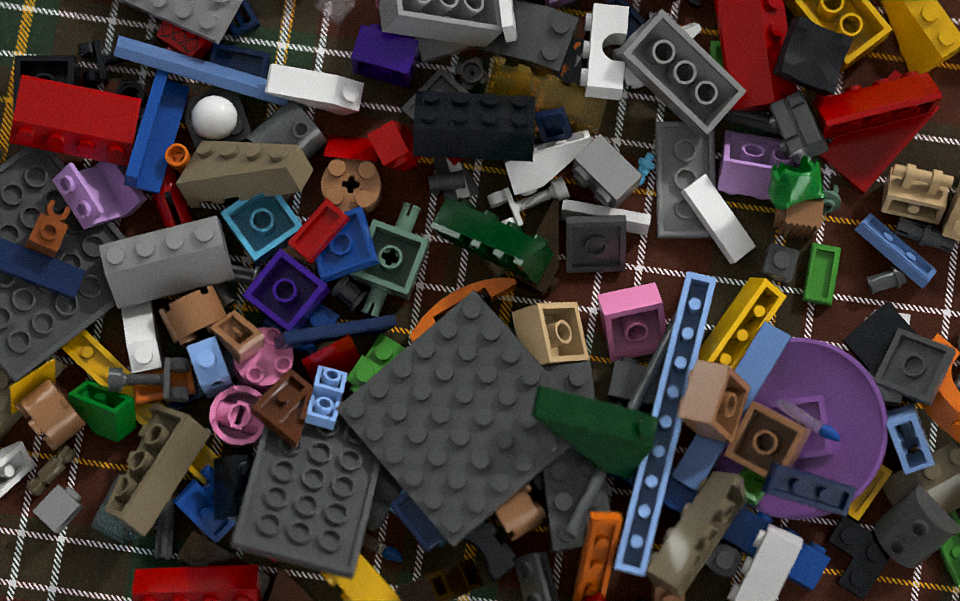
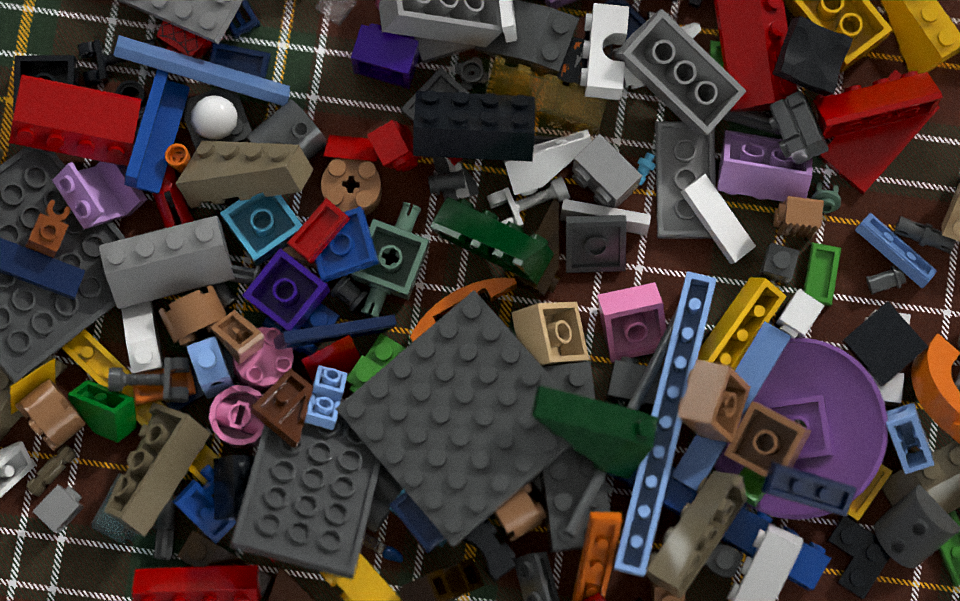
white slope [265,63,364,116] -> none
dark blue plate [535,107,573,143] -> none
green hair [768,155,825,210] -> none
clear piece [775,399,840,442] -> none
dark grey plate [874,328,956,406] -> none
tan brick [881,163,954,225] -> none
none -> white slope [776,289,825,339]

